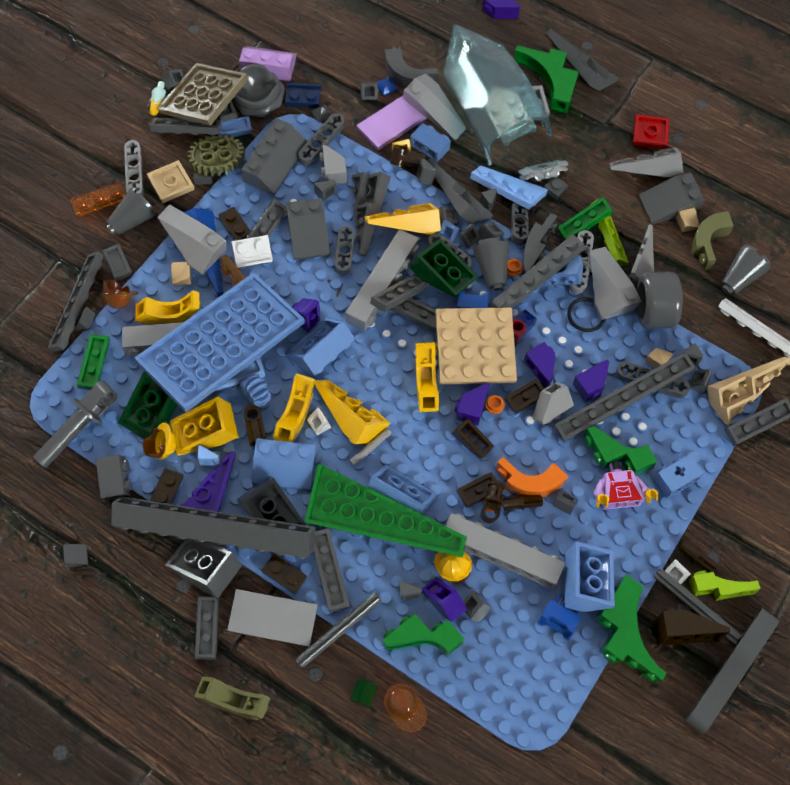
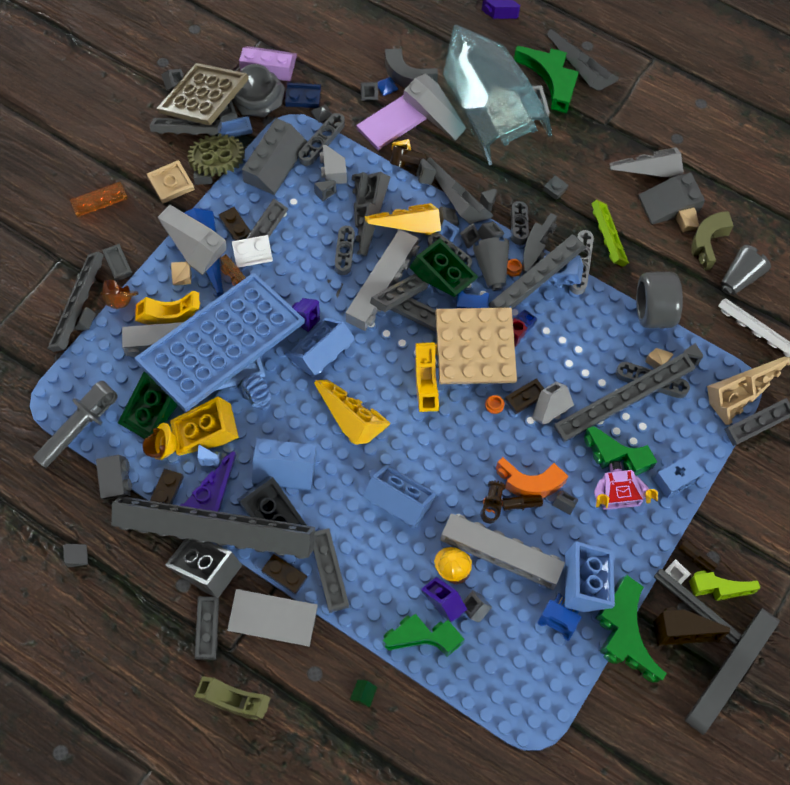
green plate [77,334,110,390] -> none
dark grey cone [106,186,158,235] -> none
light grey beam [124,140,144,195] -> none
light aqua piece [150,81,166,116] -> none
dark brown piece [244,405,266,447] -> none
yellow arch [273,373,315,442] -> none
dark grey slope [286,198,330,260] -> none
dark grey axle [295,593,381,668] -> none
green wing [305,464,467,557] -> none
white slope [307,408,331,435] -> none
light grey piece [349,428,392,466] -> none
clear orange piece [384,683,427,733] -> none
dark grey slope [398,581,422,601] -> none
medium blue brick [410,123,451,162] -> none
dark brown slope [451,418,494,460] -> none
dark purple slope [454,383,490,425] -> none
dark brown plate [457,472,498,508] -> none
light blue wing [470,165,548,210] -> none
light grey piece [518,160,568,181] -> none
dark purple slope [524,342,556,388] -> none
green plate [558,197,614,239] -> none
black tyre [567,297,606,332] -> none
dark purple slope [573,359,609,402] -> none
light grey wedge [588,247,642,320] -> none
light grey wedge [629,224,654,291] -> none
red tile [632,114,669,149] -> none
dark grey slope [690,369,712,394] -> none

